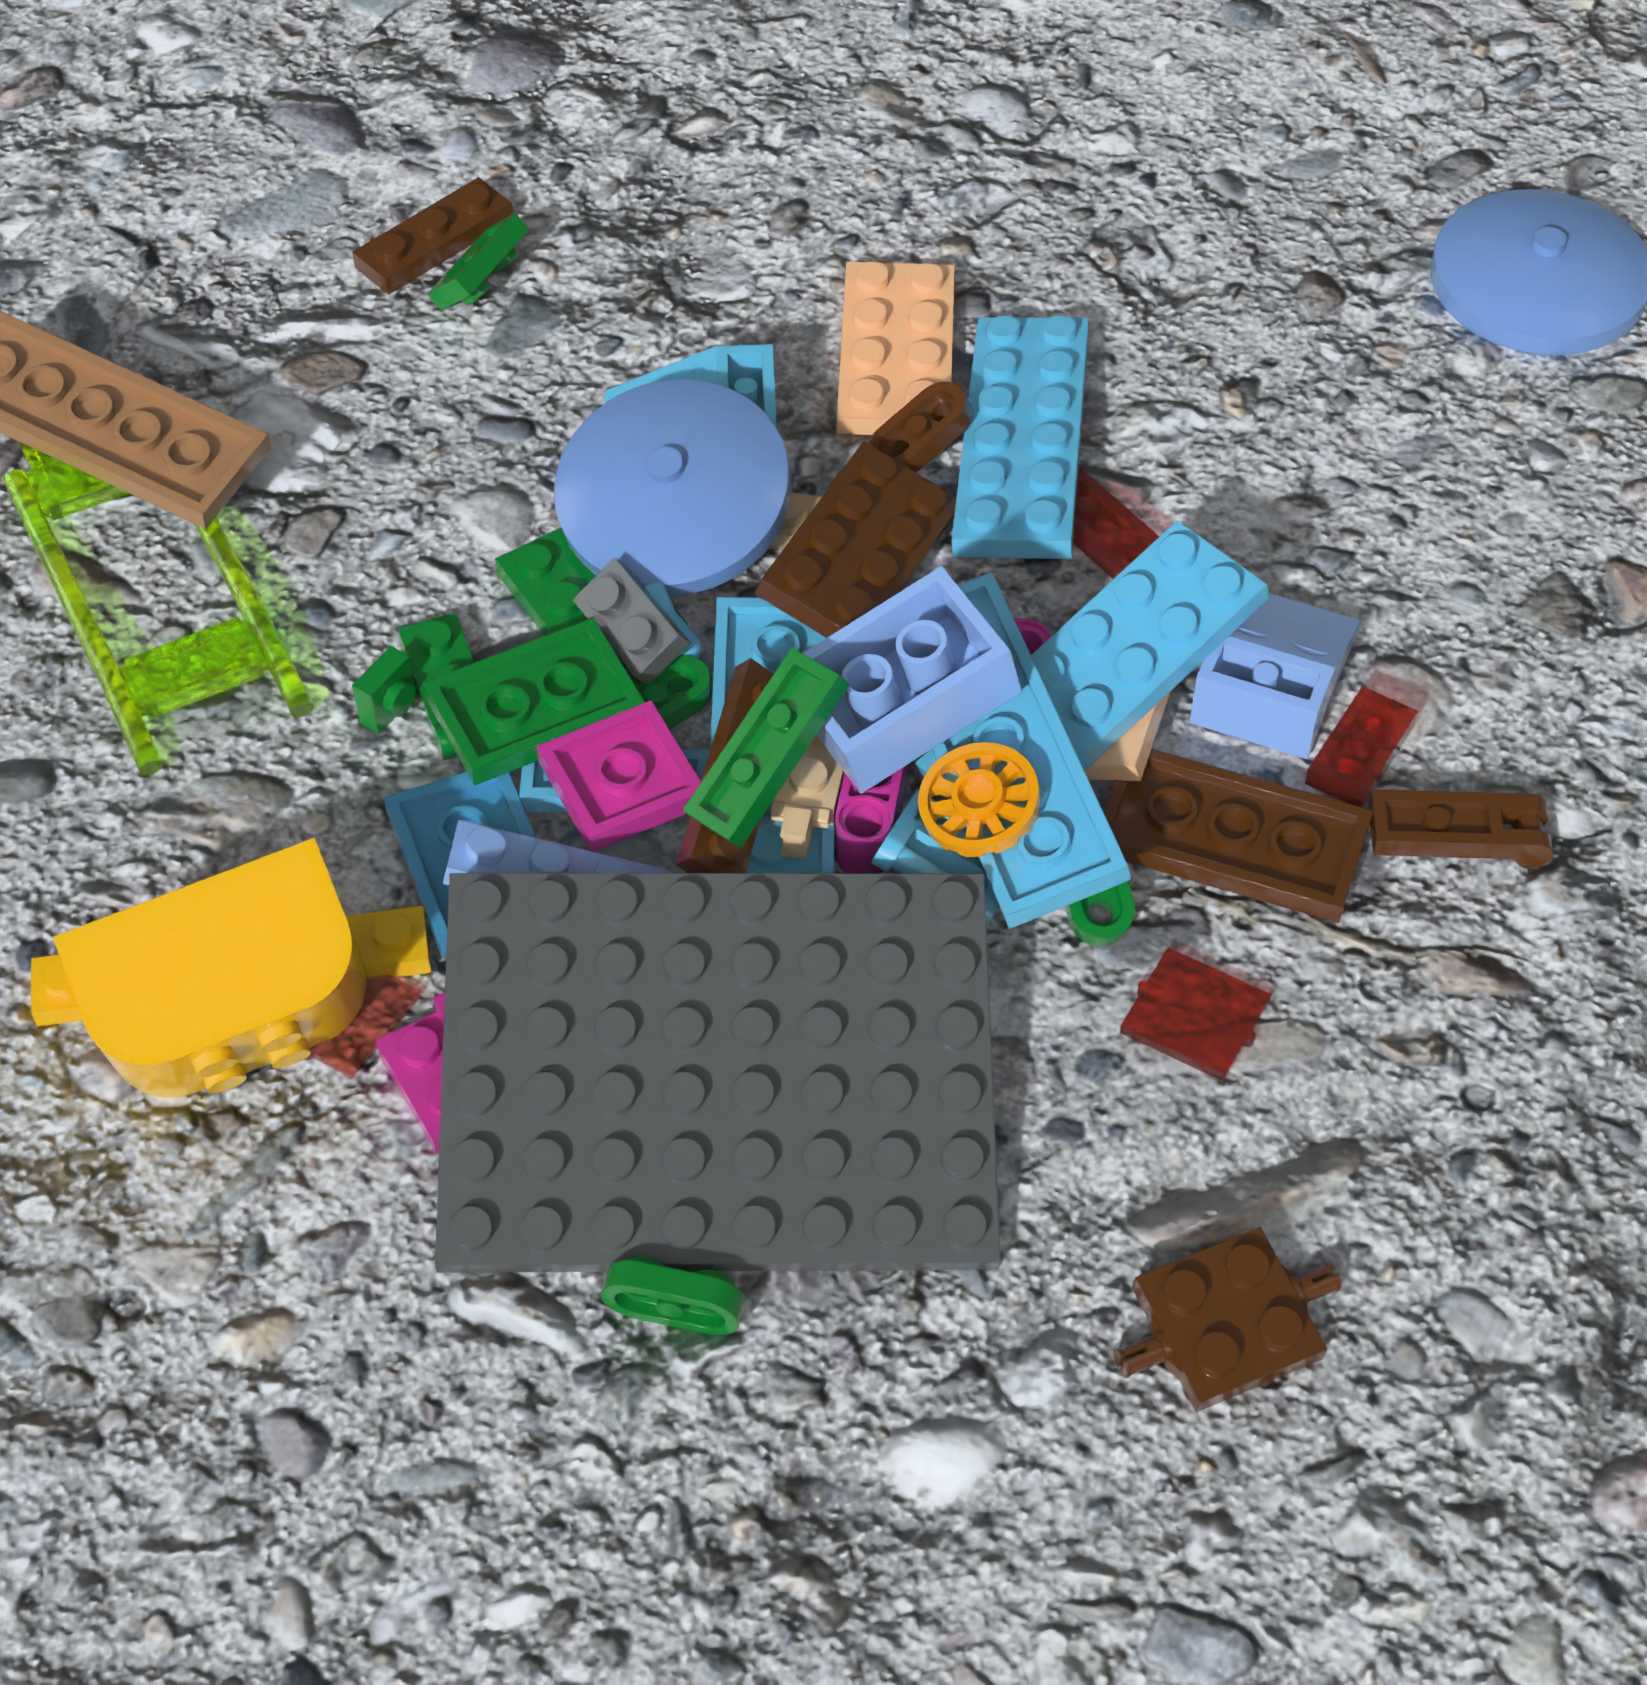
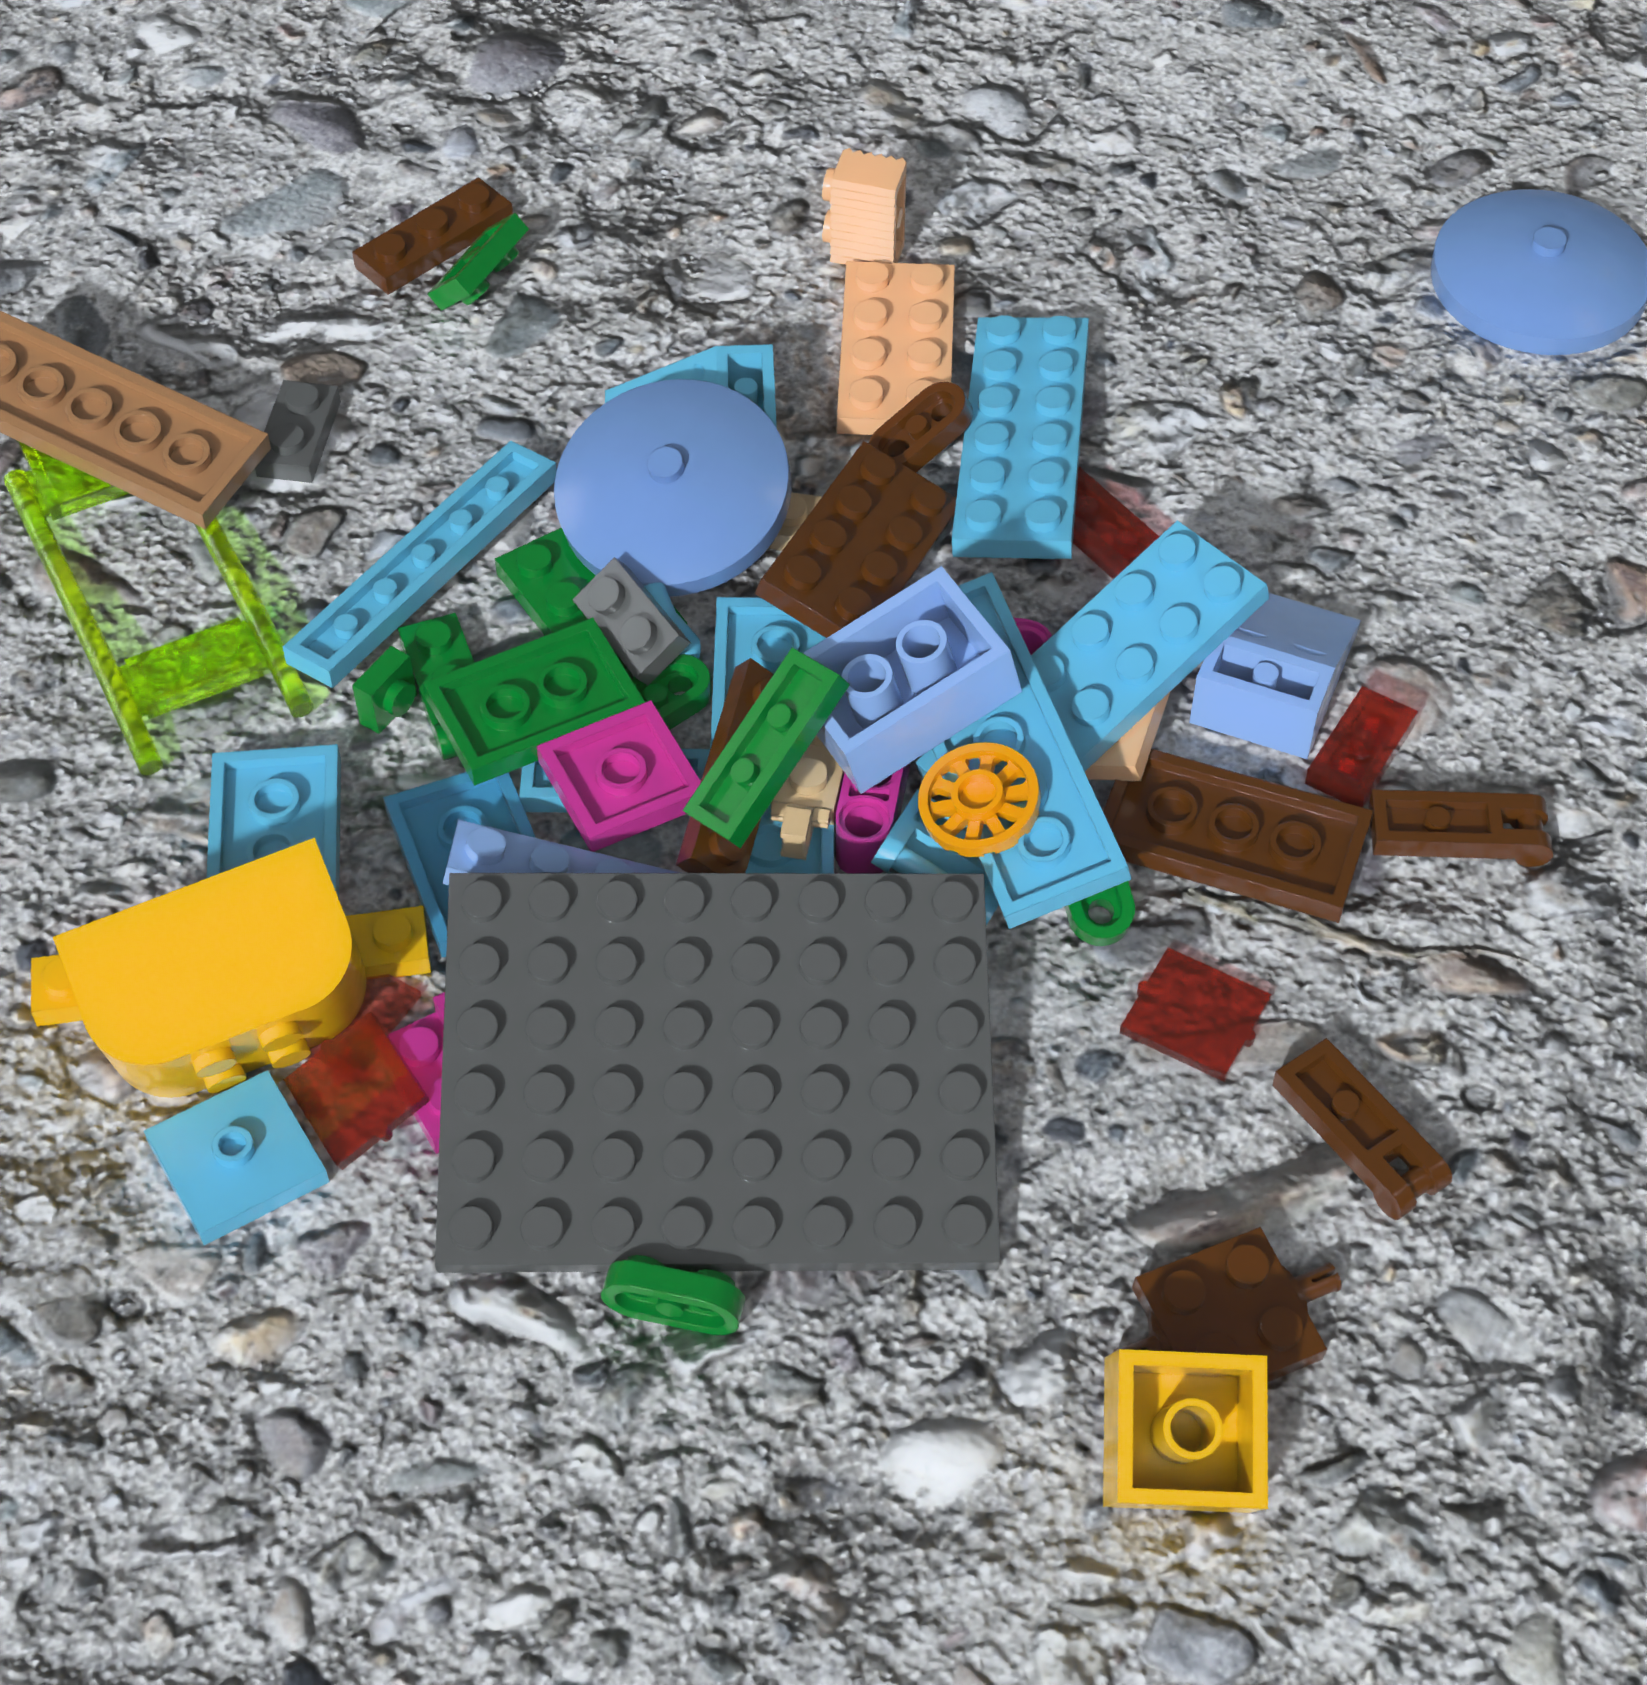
none -> medium azure plate [144,1070,329,1245]
none -> medium azure plate [206,744,341,899]
none -> dark grey plate [255,380,341,483]
none -> medium azure plate [283,441,557,688]
none -> clear red piece [283,1012,431,1170]
none -> light nougat brick [822,148,907,265]
none -> yellow brick [1103,1349,1268,1513]
none -> reddish brown plate [1272,1038,1452,1220]

